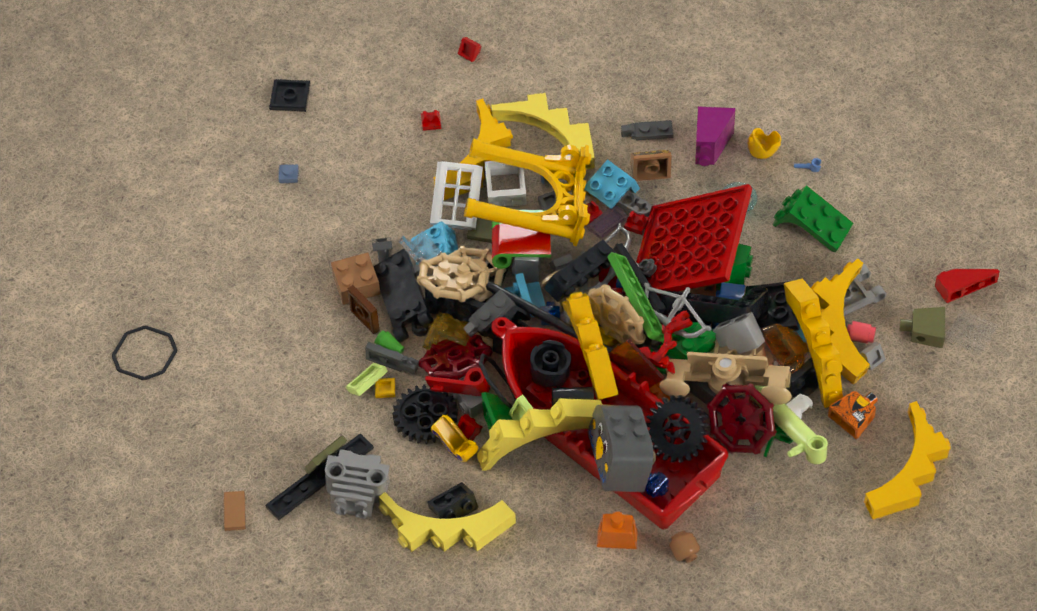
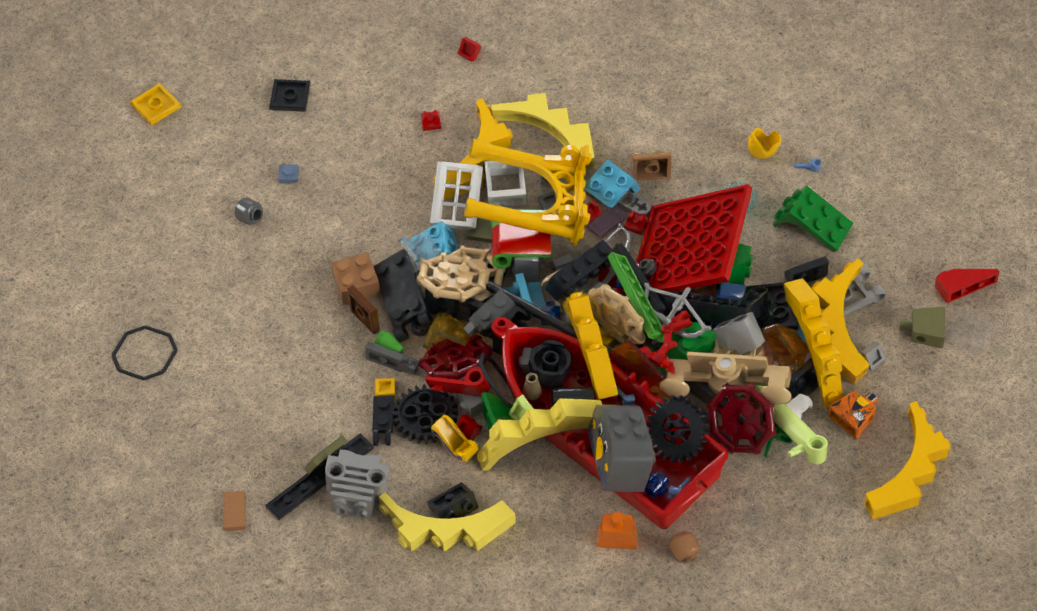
yellowish green tile [346,363,388,396] -> none
dark grey tile [372,237,393,263] -> none
dark grey hinge [621,120,673,141] -> none
magenta slope [695,106,736,166] -> none
coral brick [847,321,876,344] -> none
none -> yellow tile [130,83,181,126]
none -> dark grey head [235,197,263,225]
none -> black hinge [372,396,394,446]
none -> dark grey plate [519,348,533,376]
none -> dark tan cone [522,373,542,401]
none -> medium blue hand [616,386,635,406]
none -> medium blue hand [668,477,691,499]
none -> black bracket [784,256,829,283]

